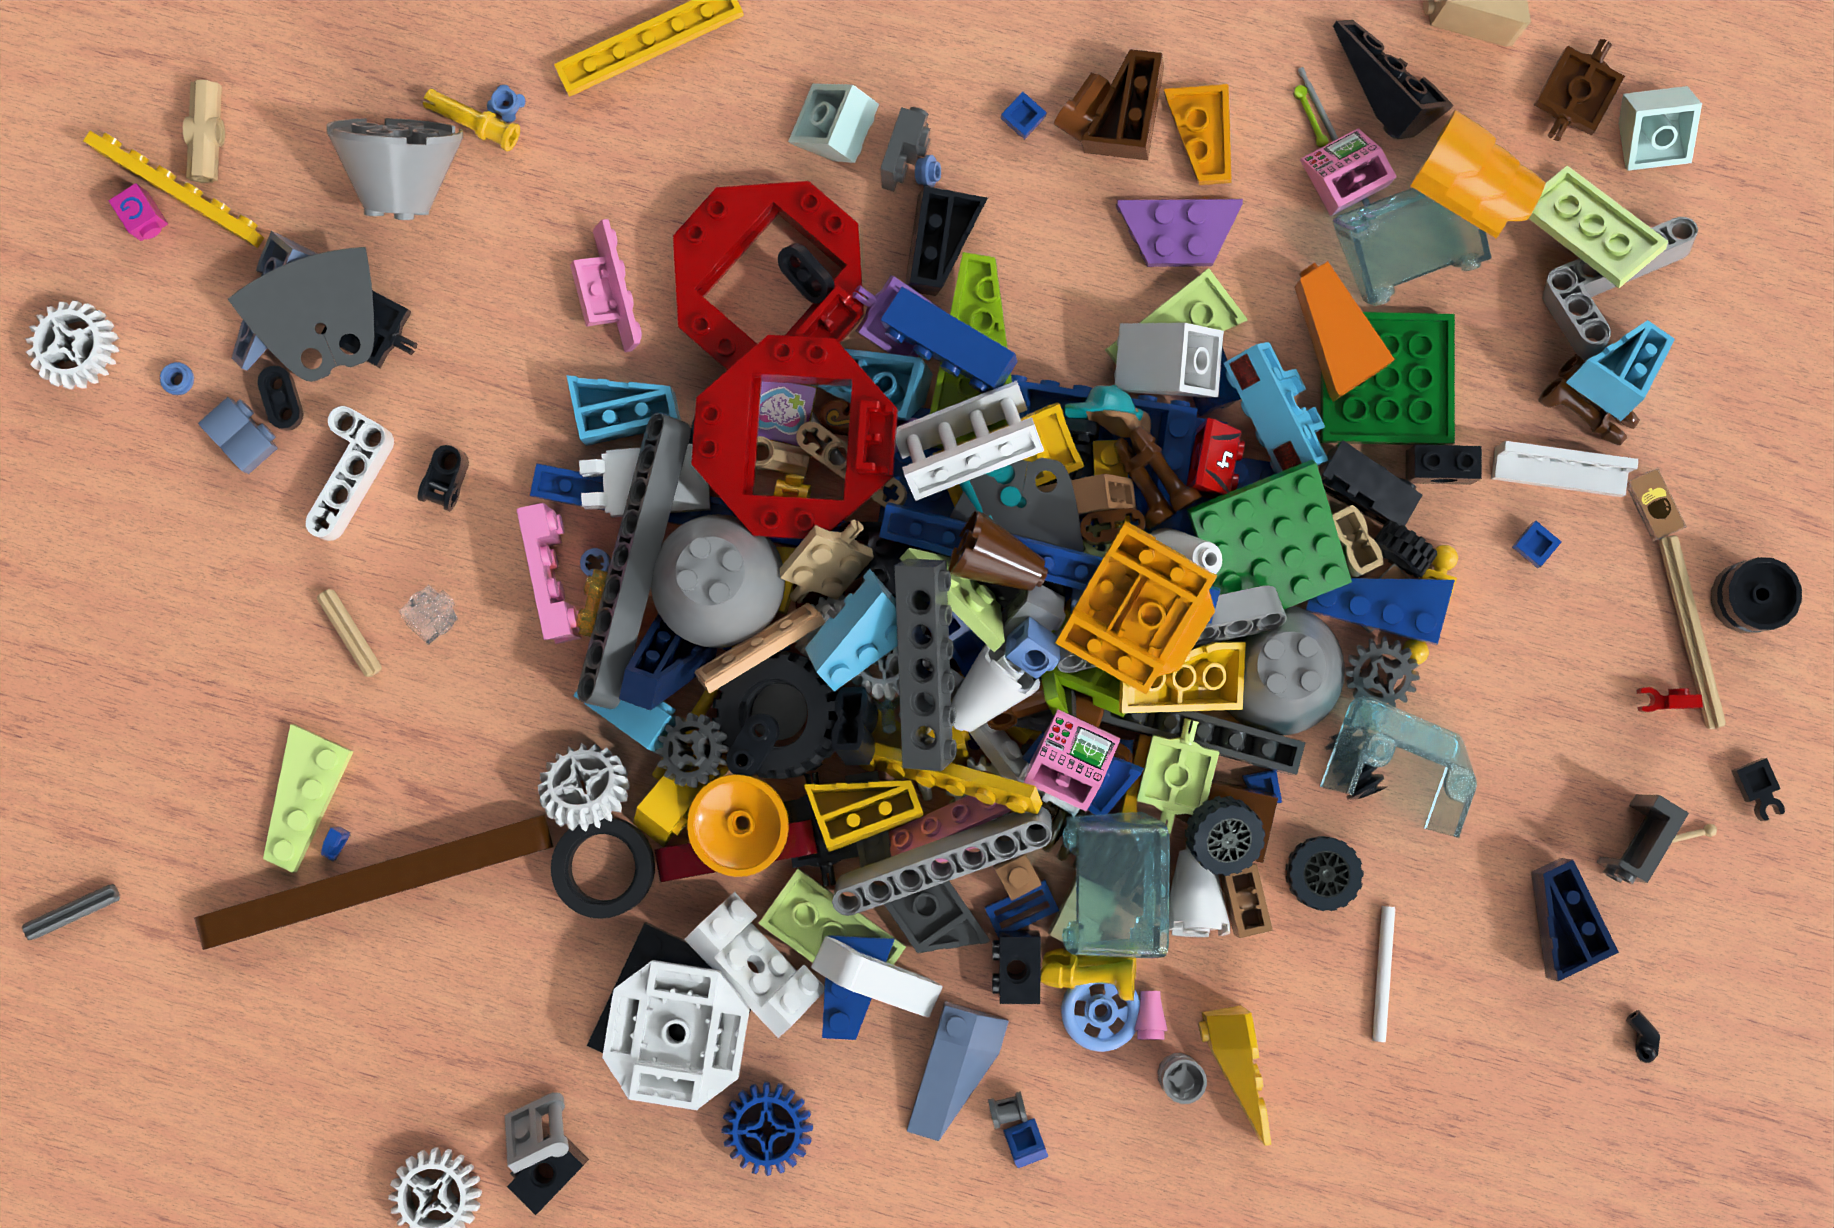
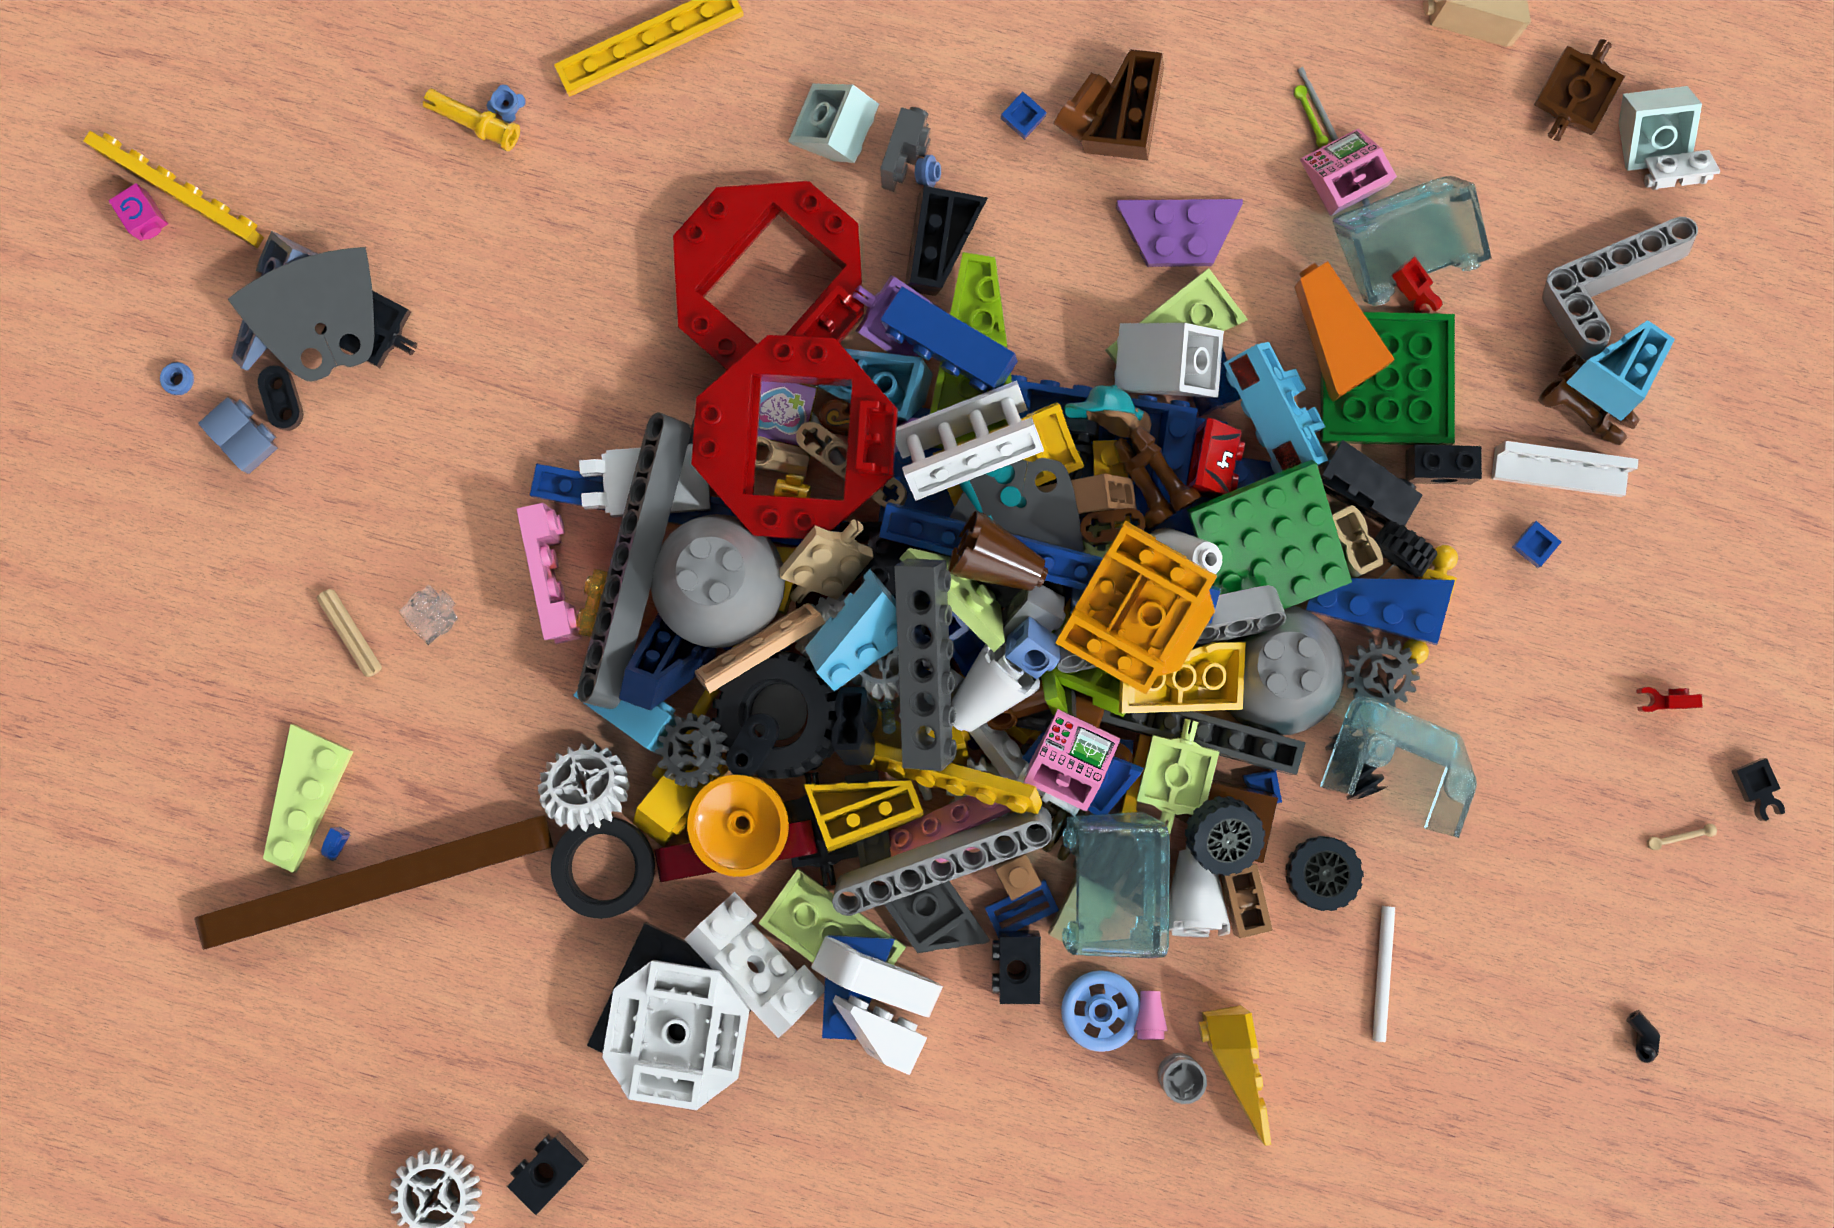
dark grey axle [22,884,120,940] -> none
white gear [25,301,119,389] -> none
tan piece [183,80,225,183] -> none
white beam [306,406,394,541] -> none
light grey cone [326,118,463,220] -> none
black piece [417,445,469,512] -> none
light grey plate [505,1093,569,1173] -> none
medium azure wedge [566,375,681,446] -> none
bright pink bracket [570,219,642,352] -> none
medium blue bush [580,548,611,579] -> none
blue gear [722,1081,813,1176] -> none
black plate [778,243,835,304] -> none
sand blue wedge [907,1001,1009,1141] -> none
dark grey bush [988,1091,1028,1129] -> none
blue slope [1003,1118,1048,1168] -> none
yellow piece [1041,946,1136,1001] -> none
light orange wing [1163,84,1232,185] -> none
black wedge [1333,20,1453,139] -> none
light orange slope [1410,110,1546,239] -> none
yellowish green plate [1528,165,1668,288] -> none
dark blue wedge [1531,858,1619,981] -> none
dark grey panel [1597,794,1689,885] -> none
tile [1627,468,1687,542] -> none
tan axle [1659,535,1726,729] -> none
black wheel [1711,557,1802,633] -> none
none -> white slope [833,995,927,1075]
none -> red plate [1391,256,1443,313]
none -> white hinge [1644,150,1720,190]

